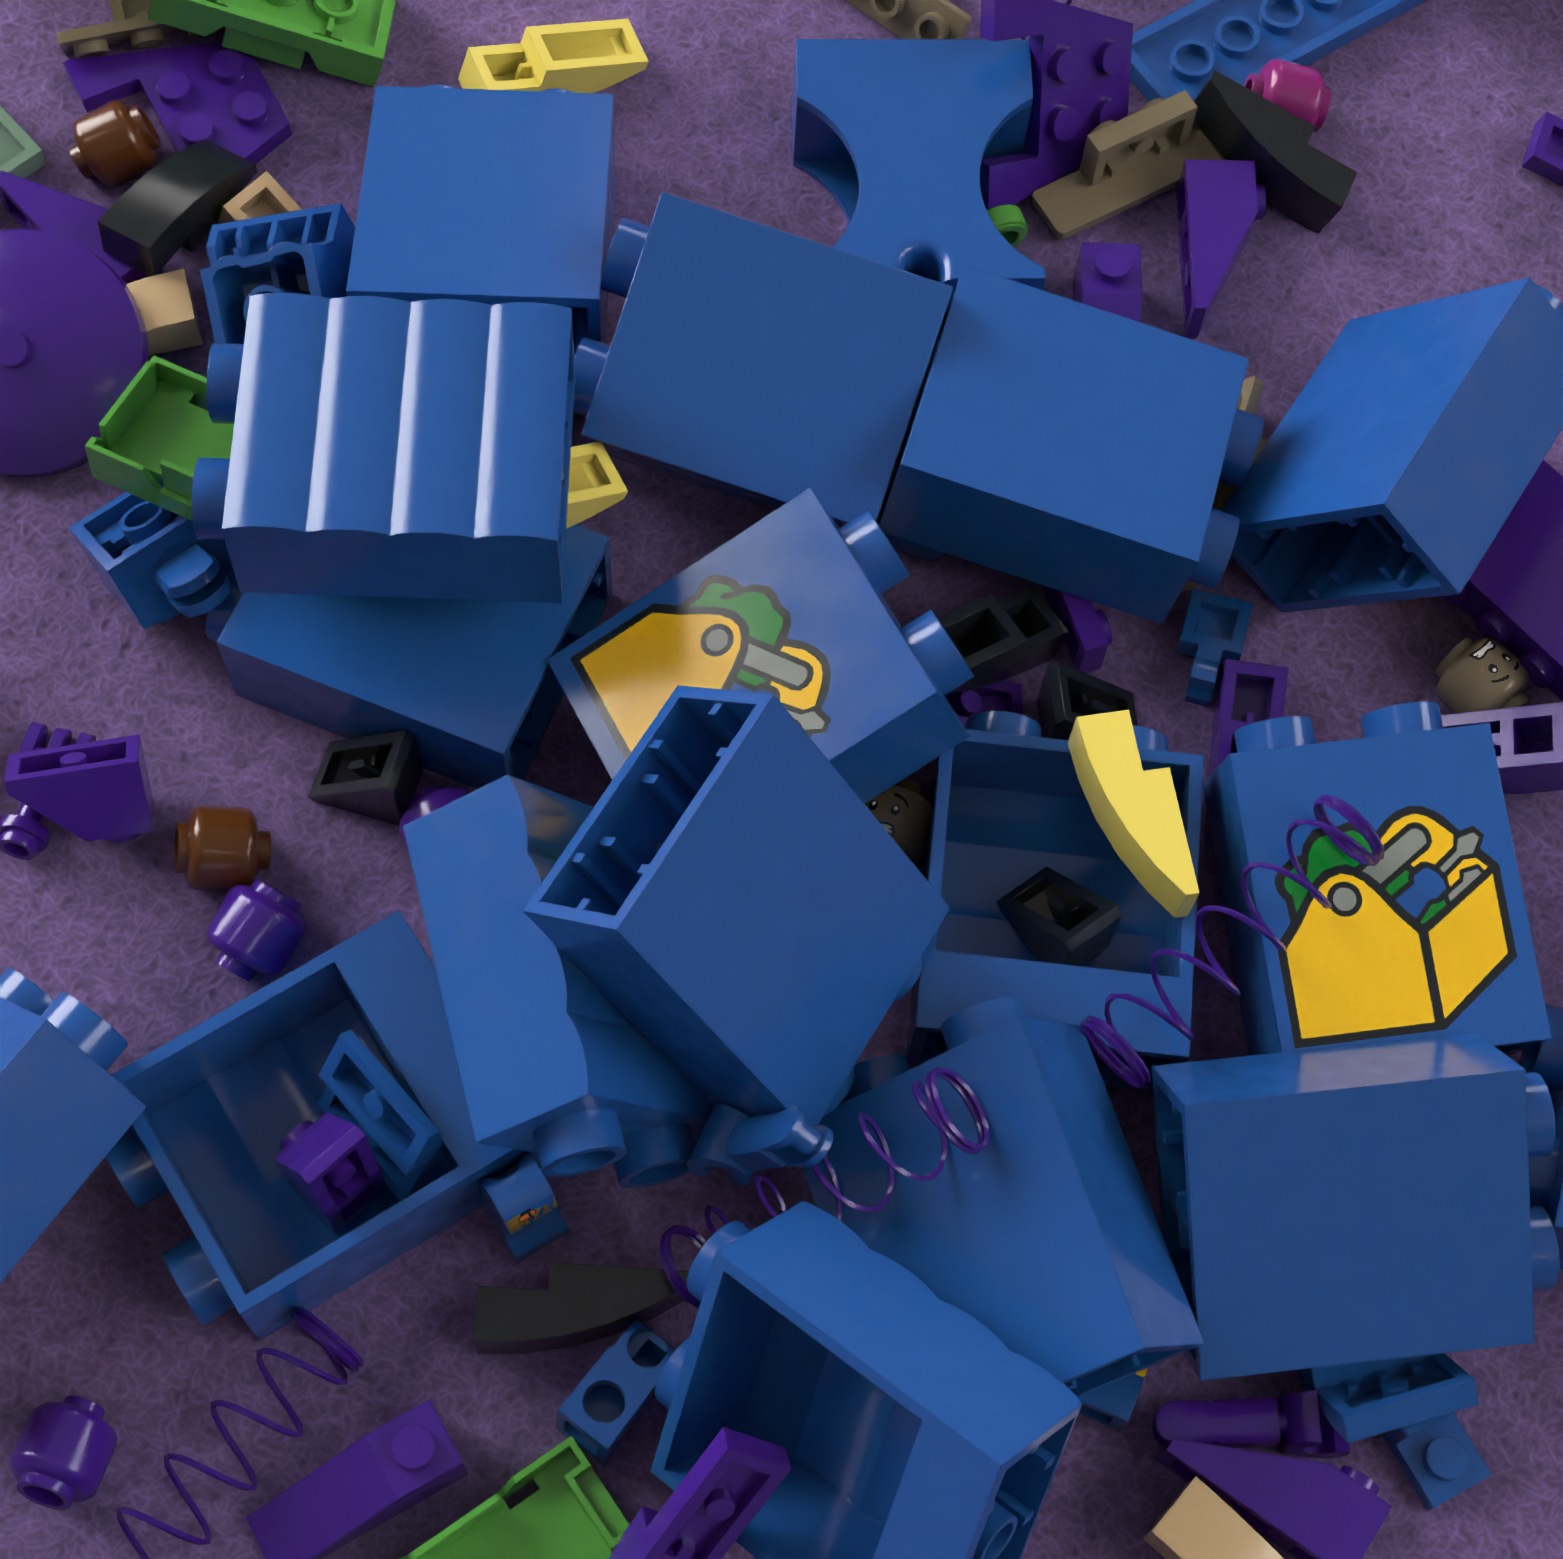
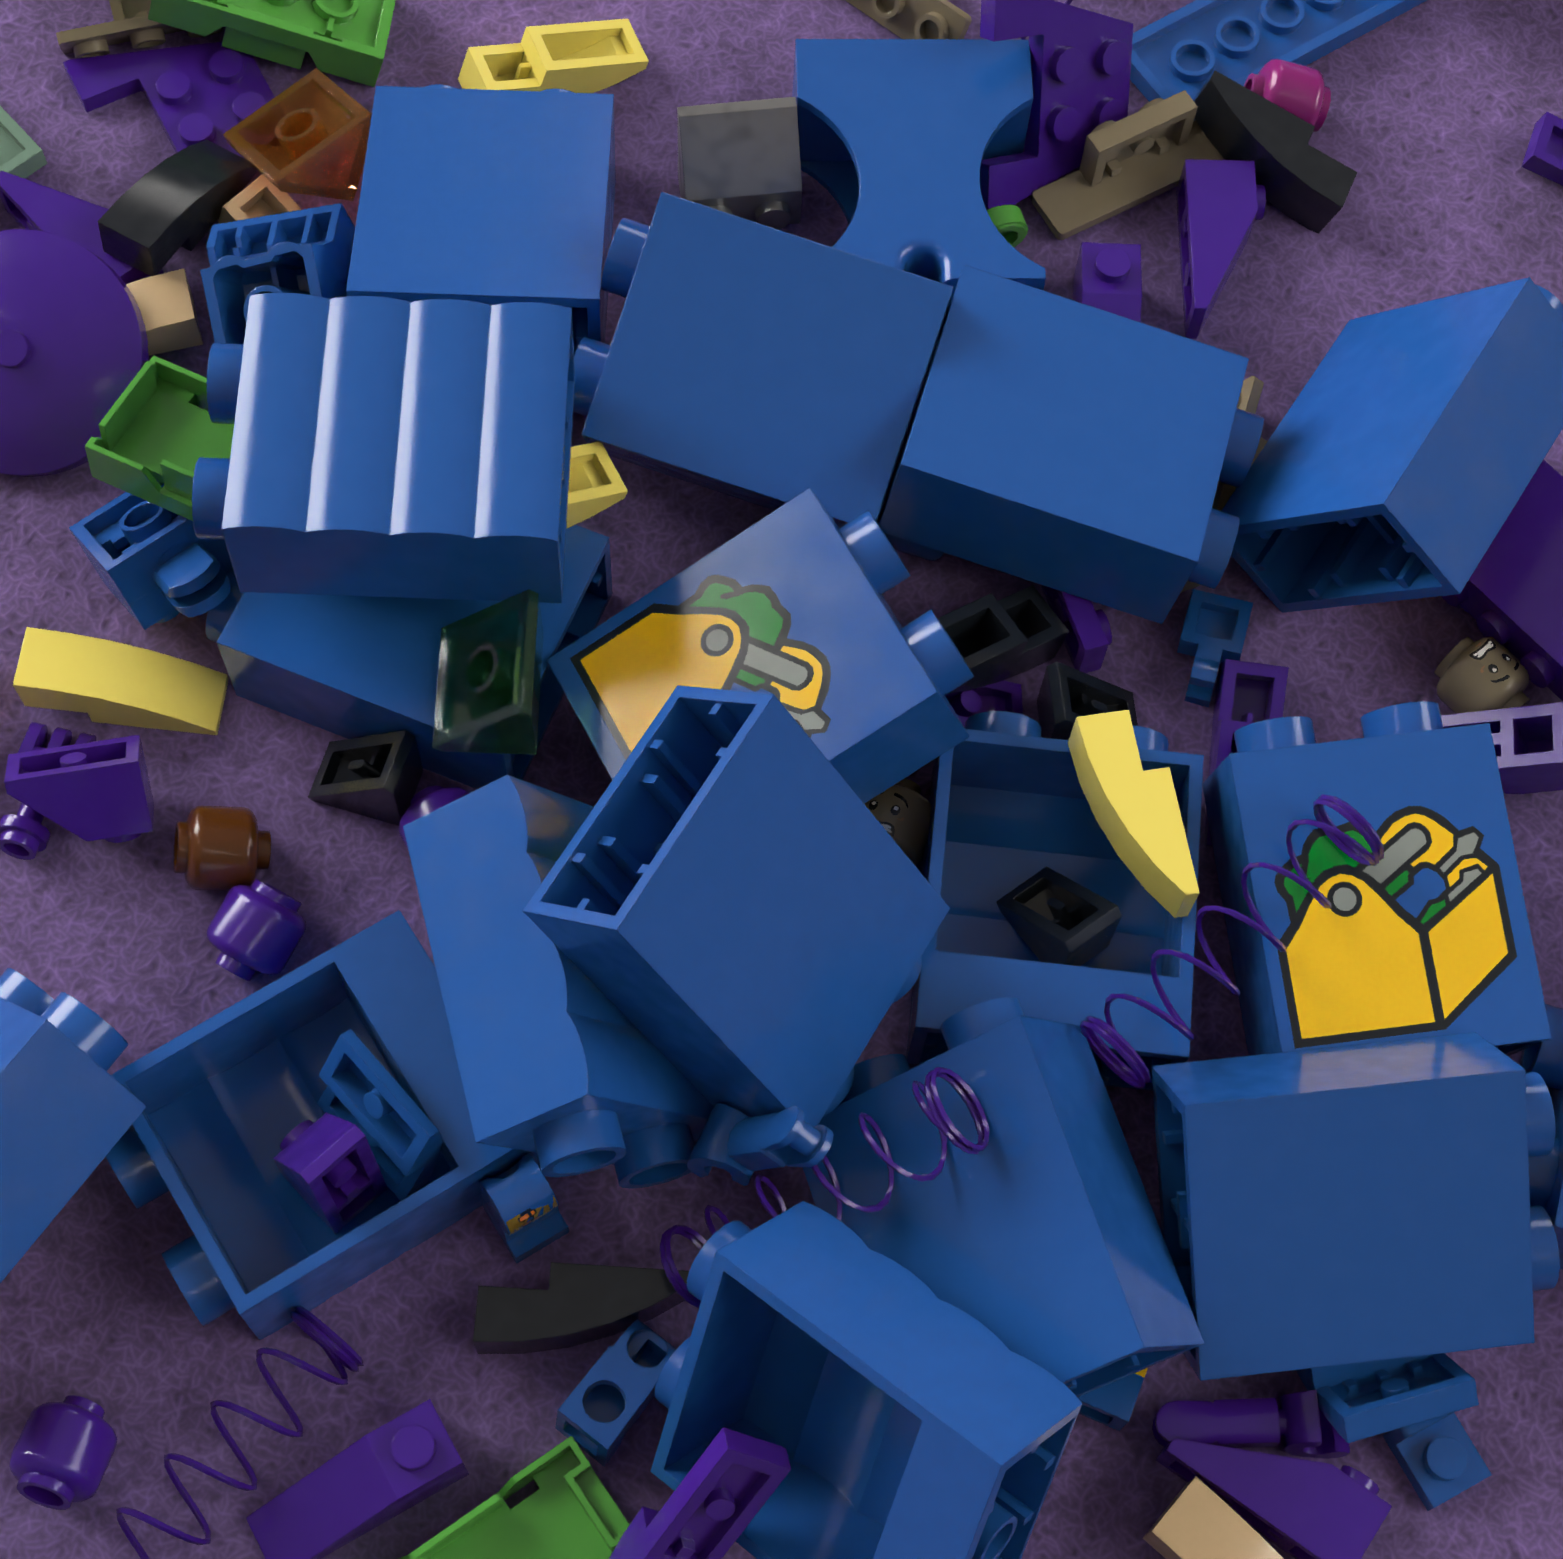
reddish brown head [69,100,162,188] -> none
none -> light yellow slope [13,627,229,735]
none -> clear orange slope [223,68,372,201]
none -> slope [432,589,544,755]
none -> flat silver slope [677,97,802,229]

